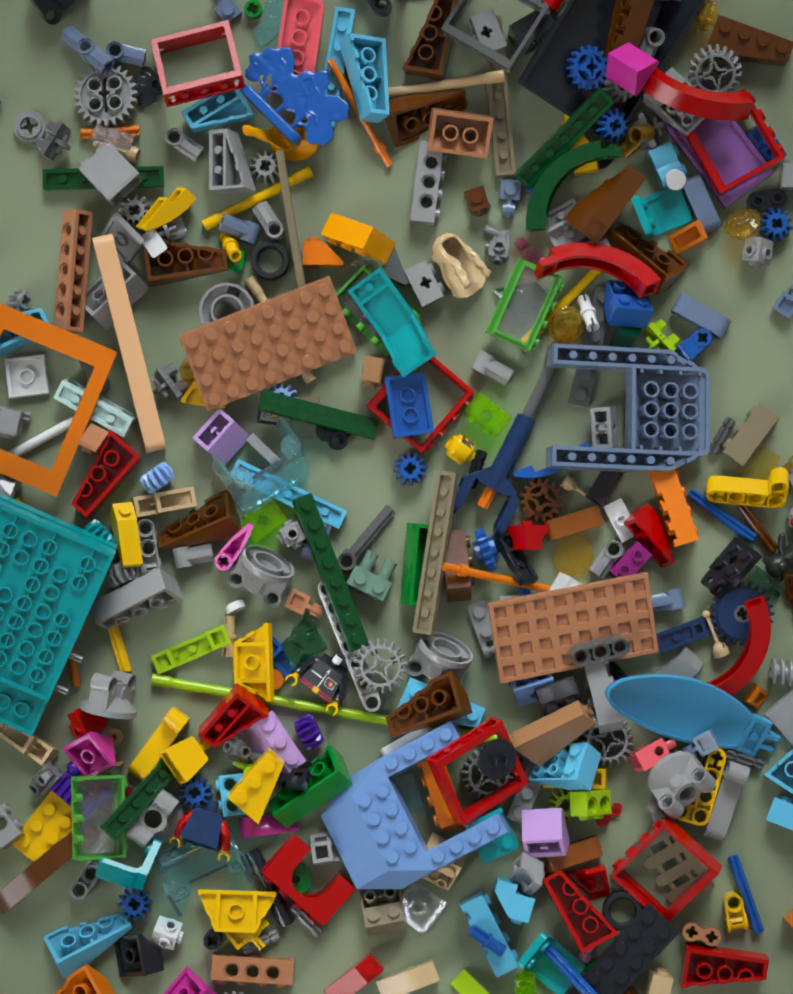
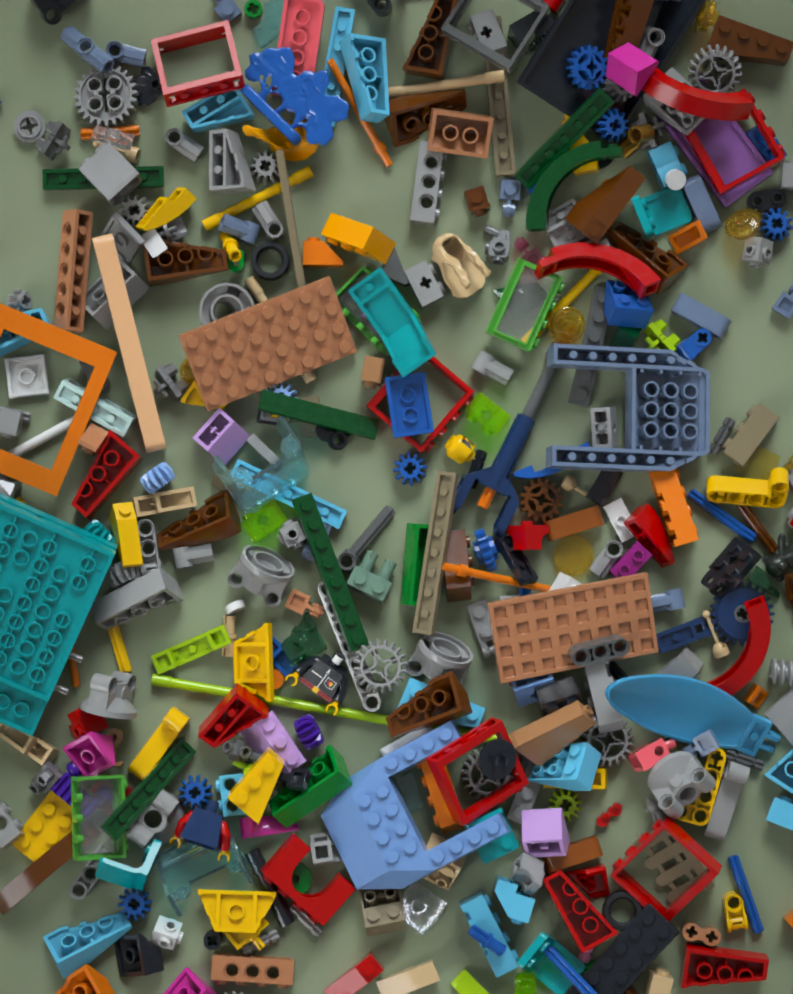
yellow torso [158,736,211,784] -> none
dark pink piece [215,523,254,571] -> none
lime brick [570,789,612,820] -> none
white pin [577,294,599,332] -> none

